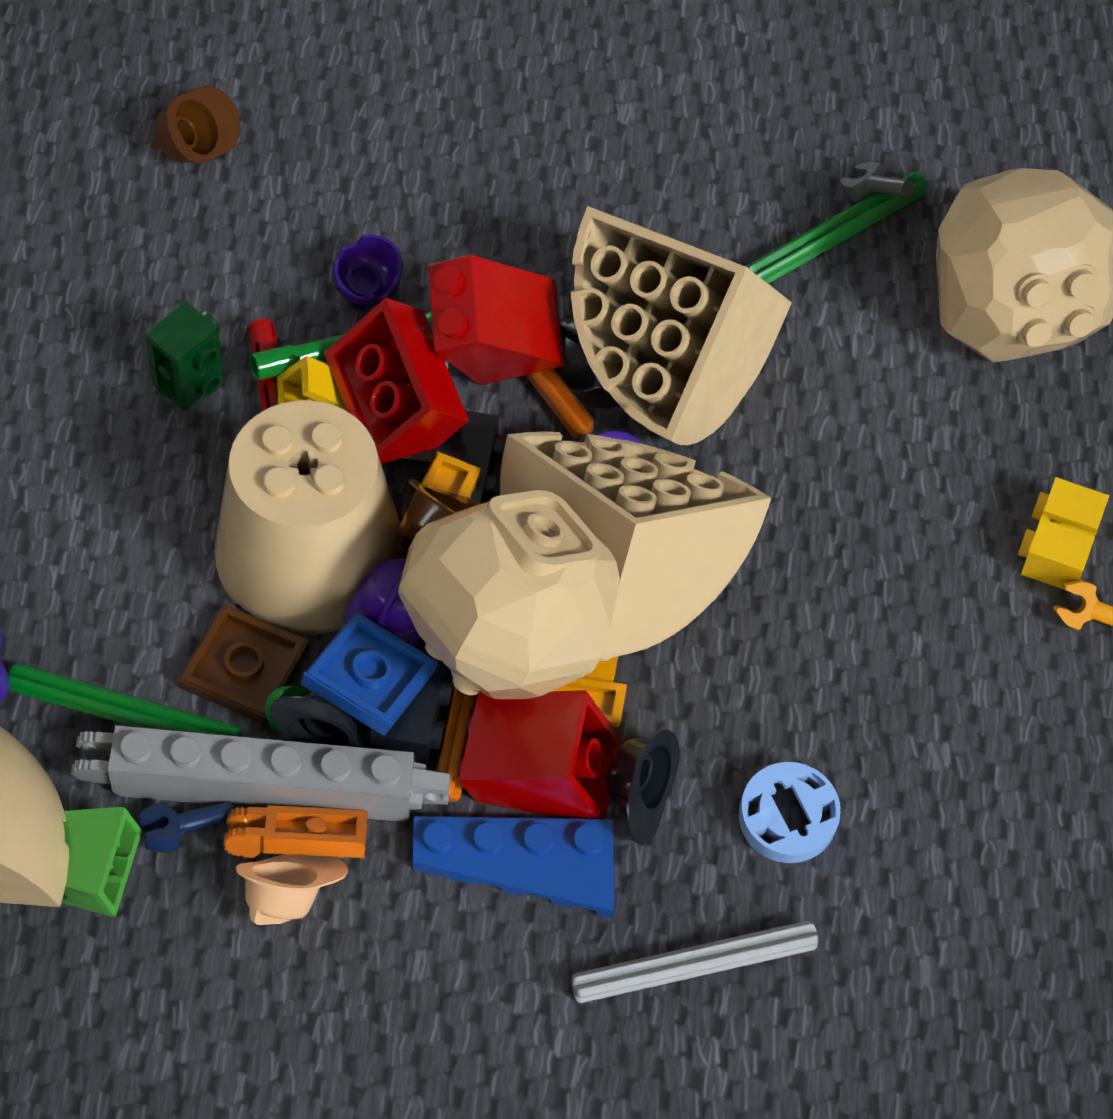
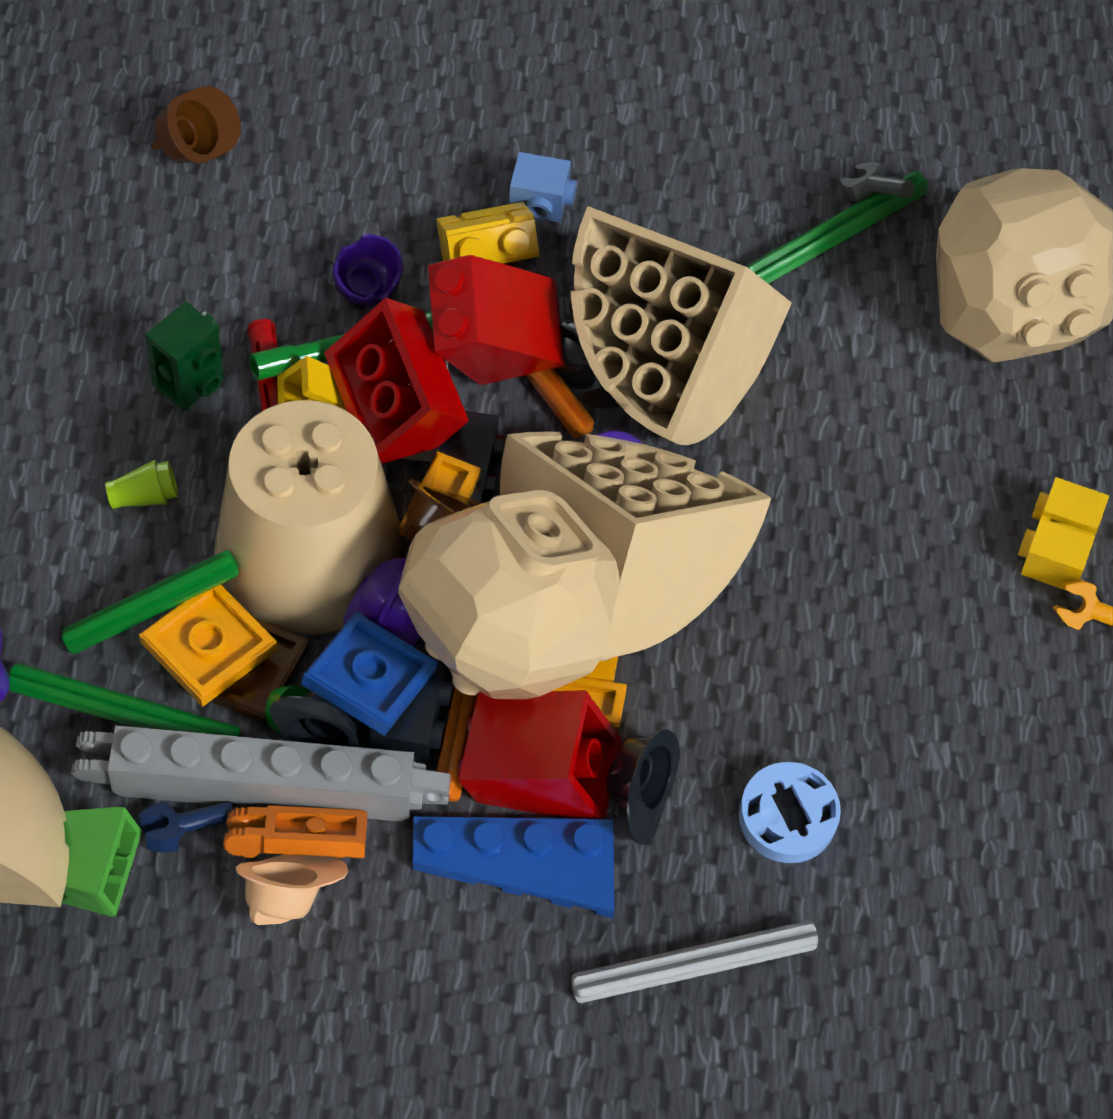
none -> green axle [61,550,239,654]
none -> lime cone [105,459,178,509]
none -> light orange plate [139,585,278,707]
none -> yellow brick [436,202,539,264]
none -> medium blue brick [509,152,577,223]

